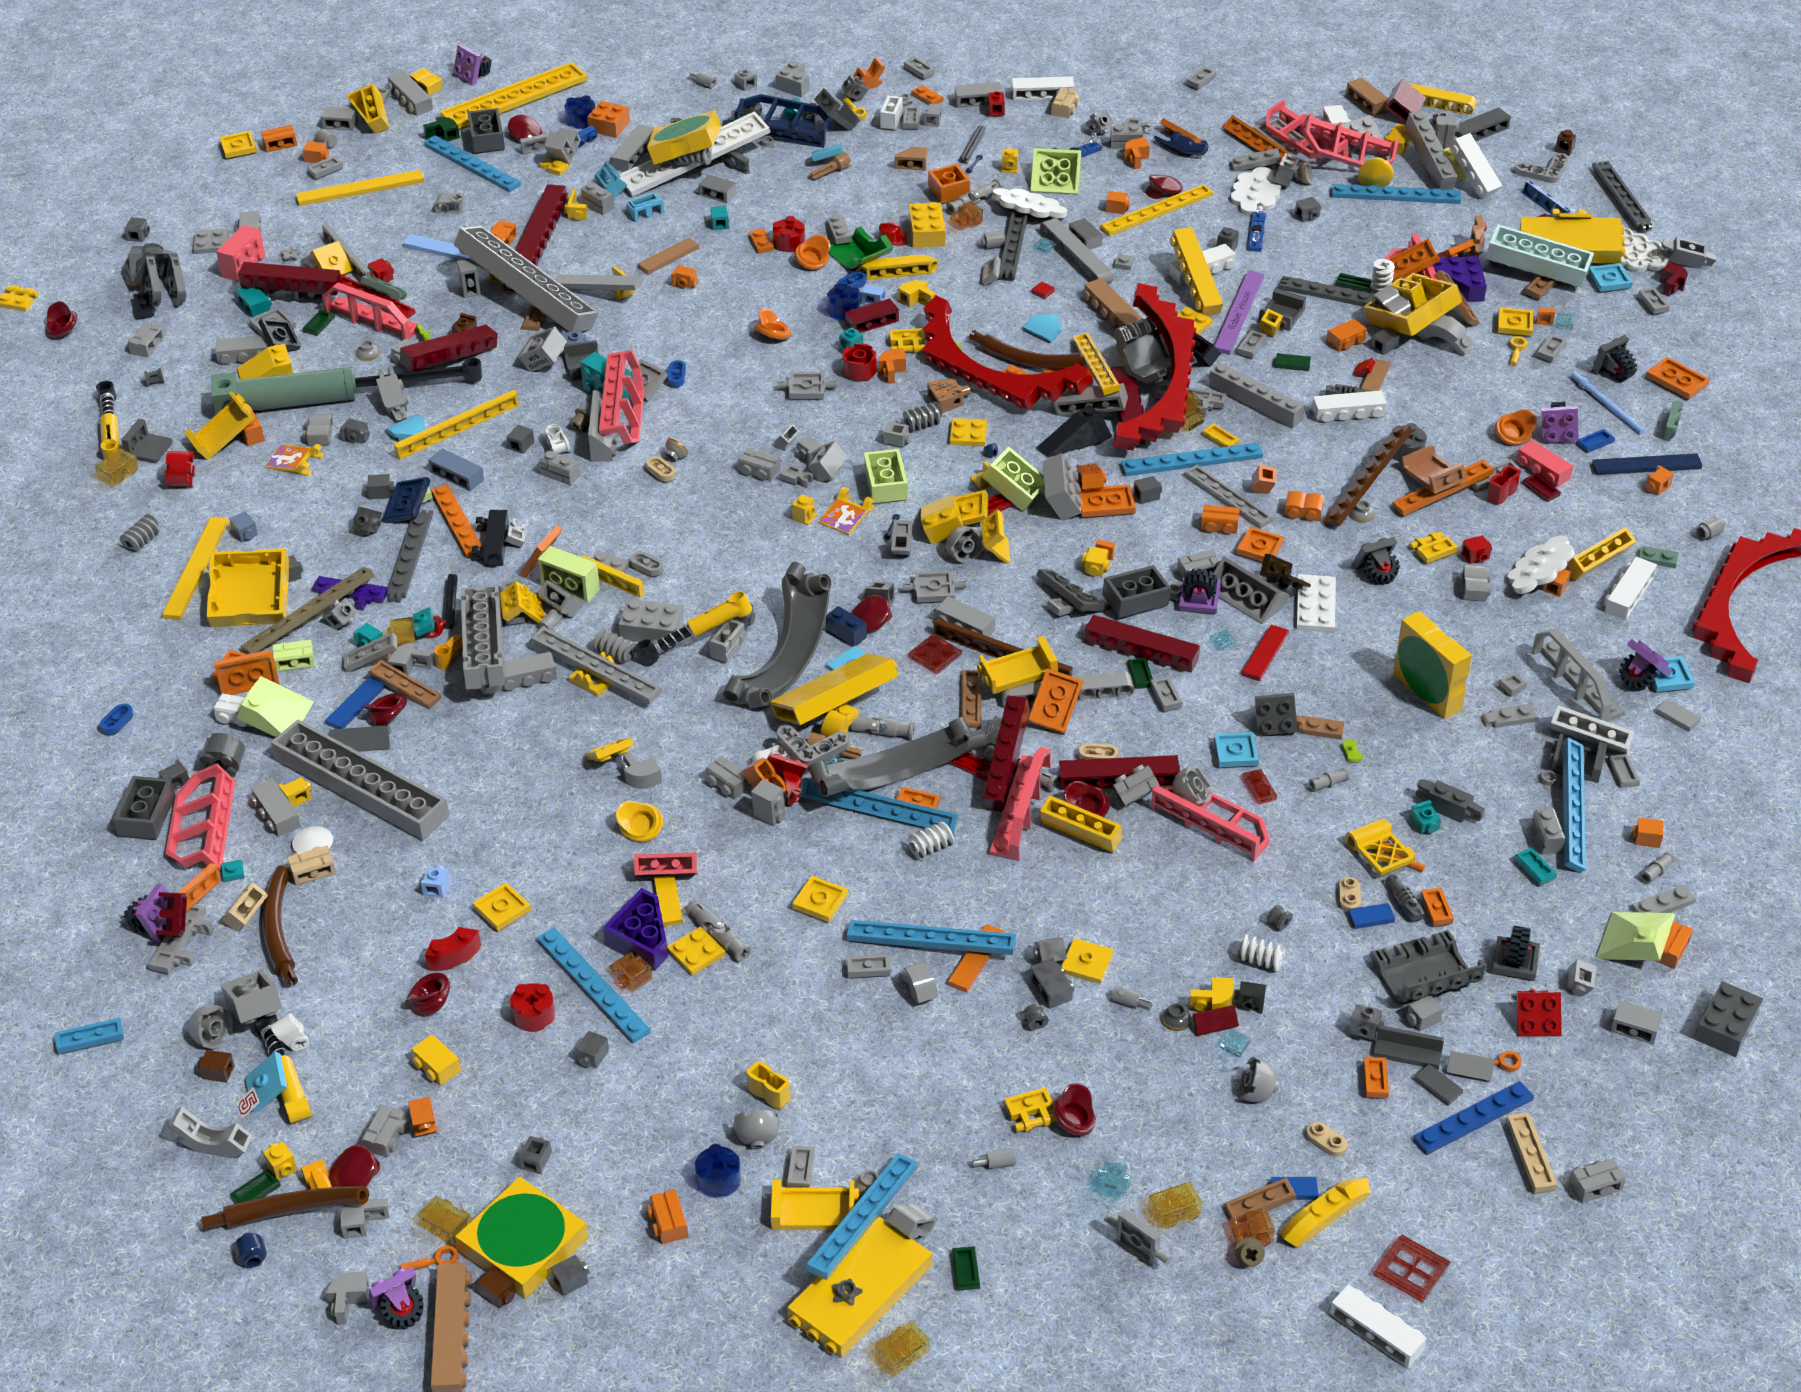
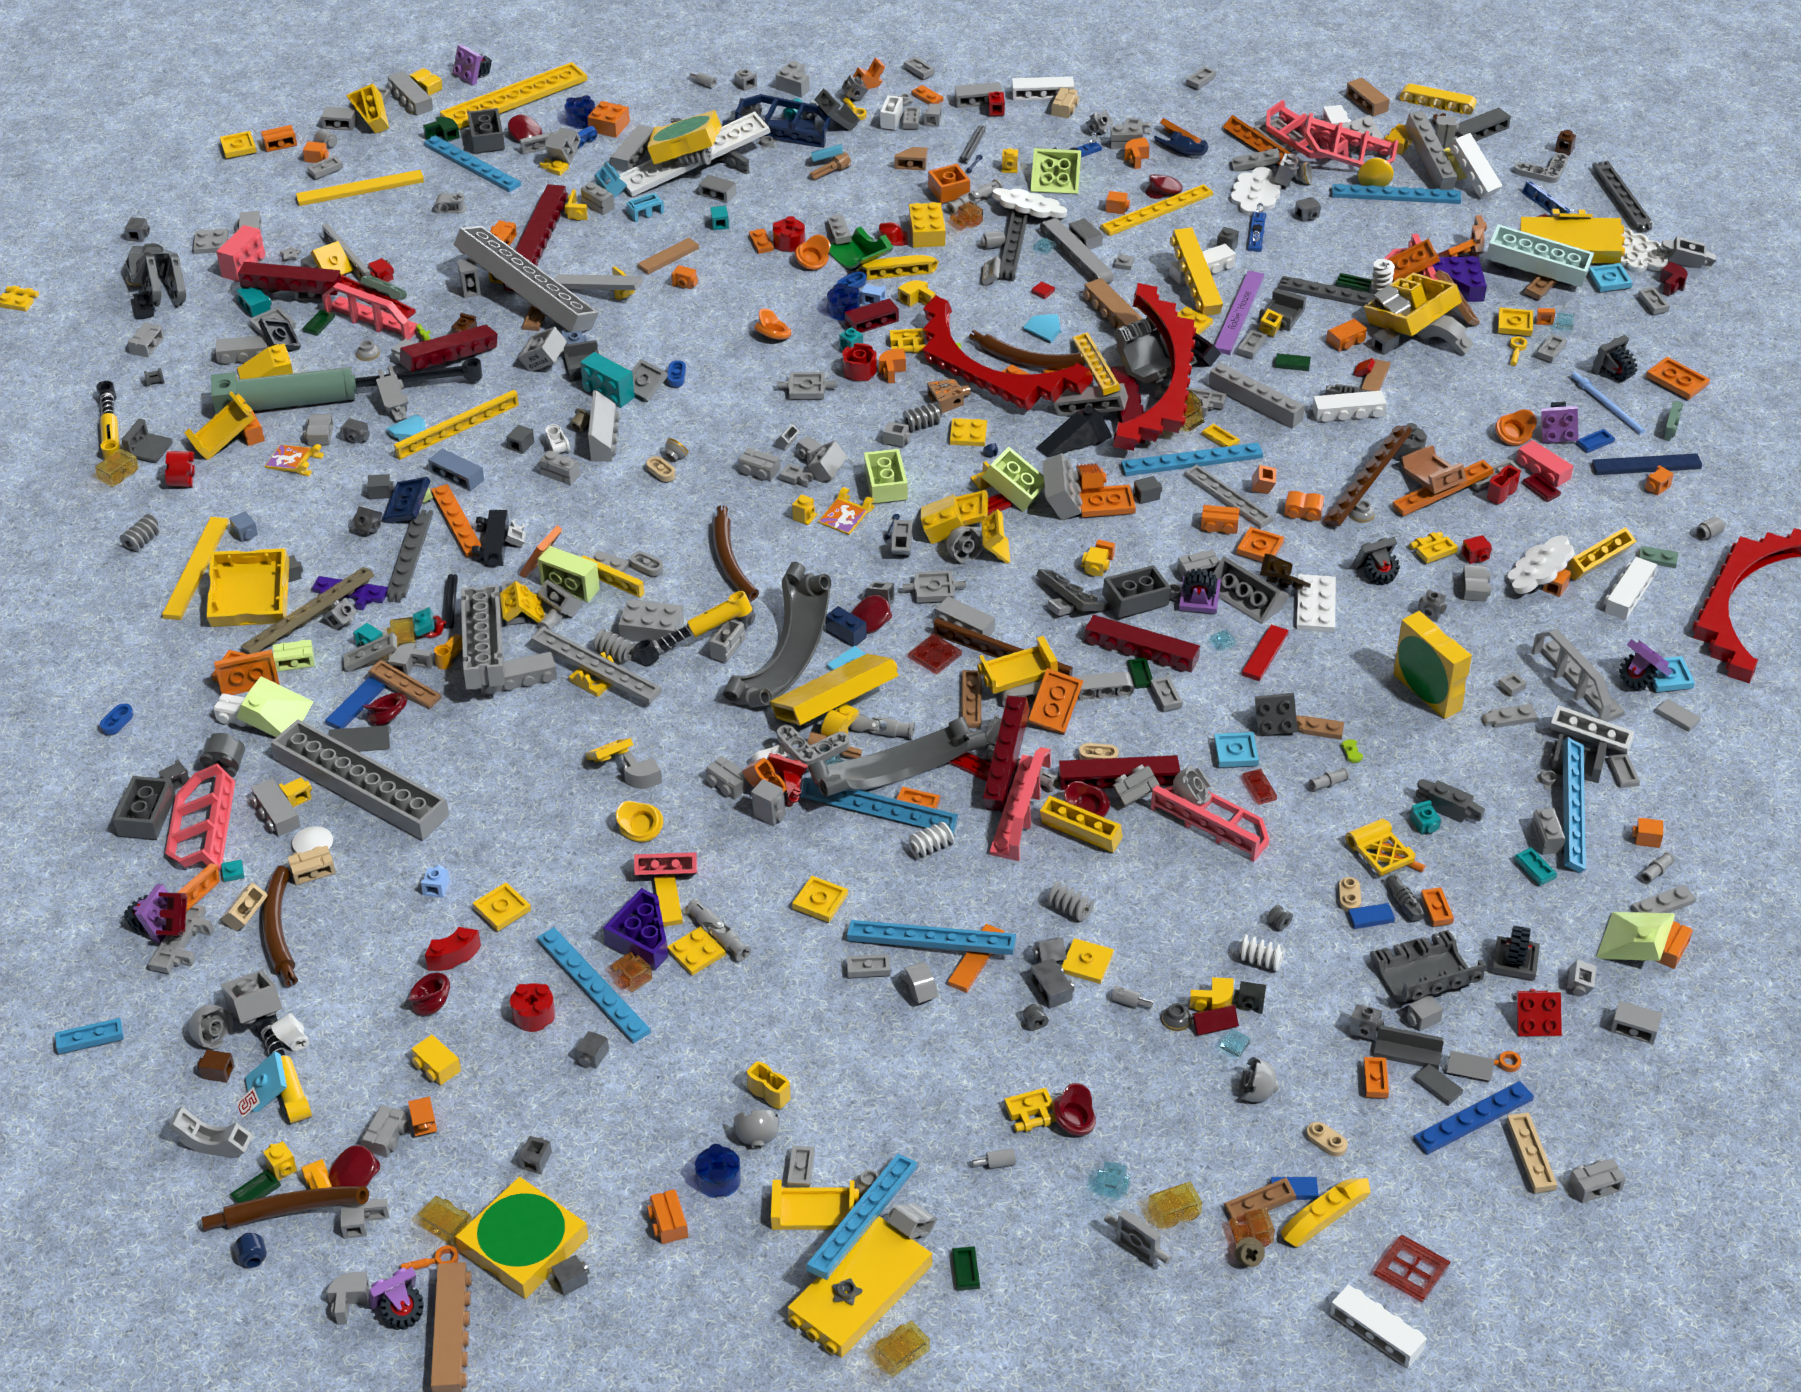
dark red piece [46,301,78,338] -> none
light blue tile [403,234,478,264] -> none
reddish brown brick [477,1267,516,1309] -> none
coral plate [599,350,644,444] -> none
brick [1384,79,1426,125] -> none
dark grey brick [1694,981,1763,1057] -> none
none -> reddish brown animal [713,505,759,602]
none -> light grey piece [1048,881,1094,922]
none -> flat silver brick [1418,590,1447,622]

